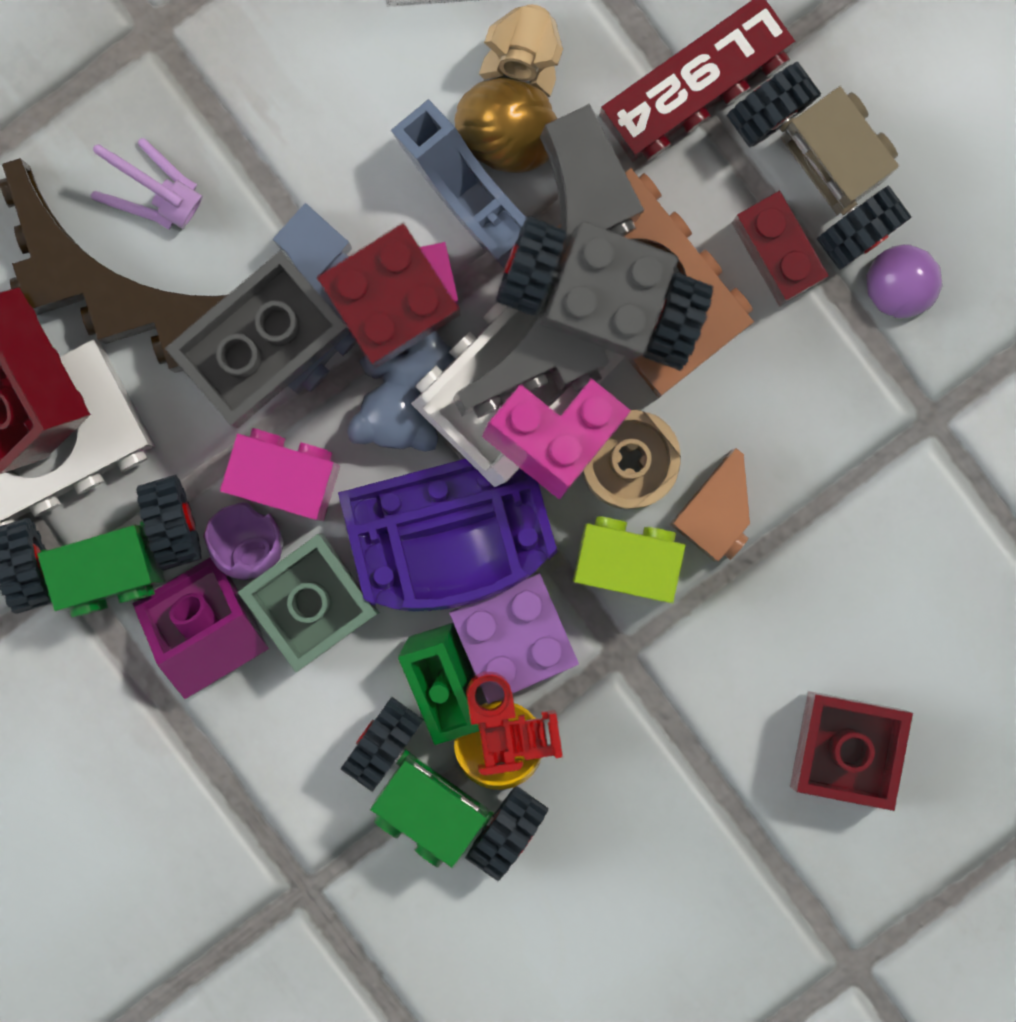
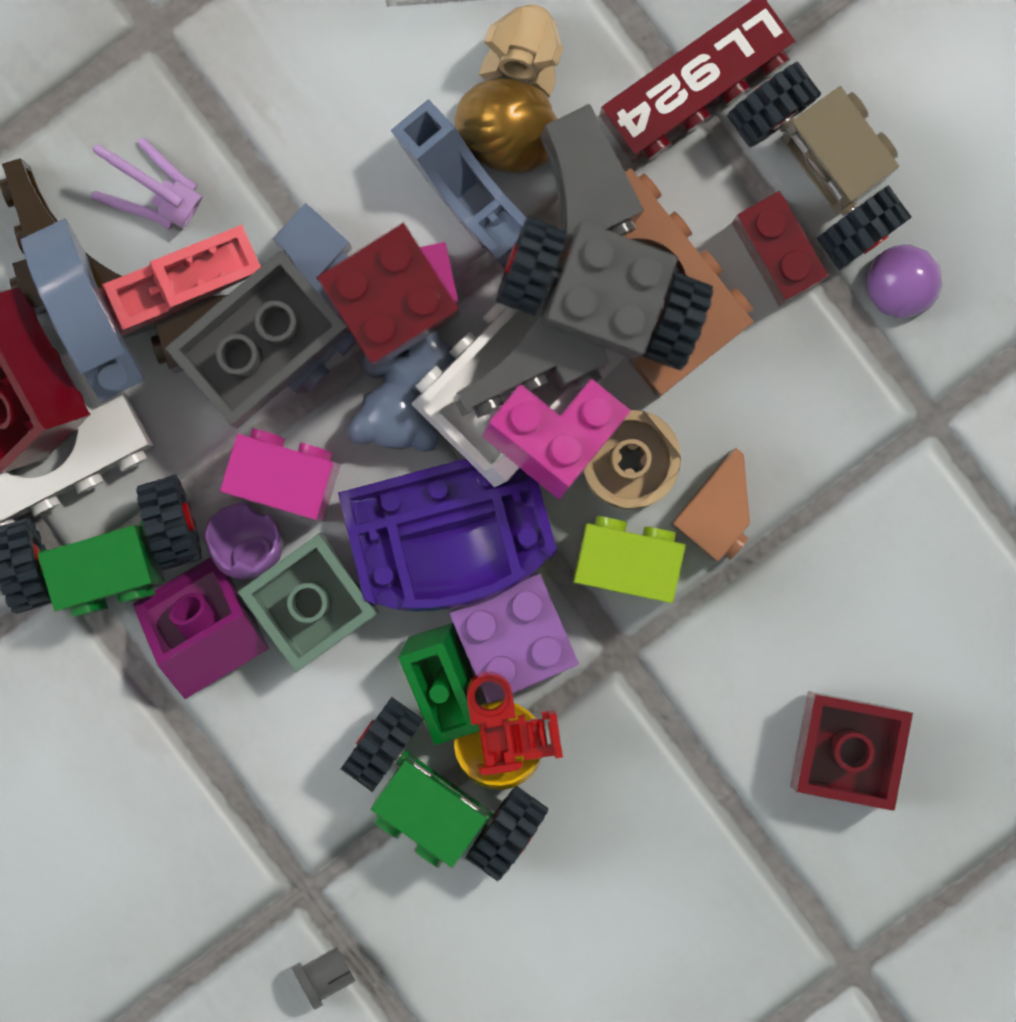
none -> sand blue arch [21,218,145,402]
none -> coral slope [99,225,261,336]
none -> dark grey bush [292,947,355,1010]

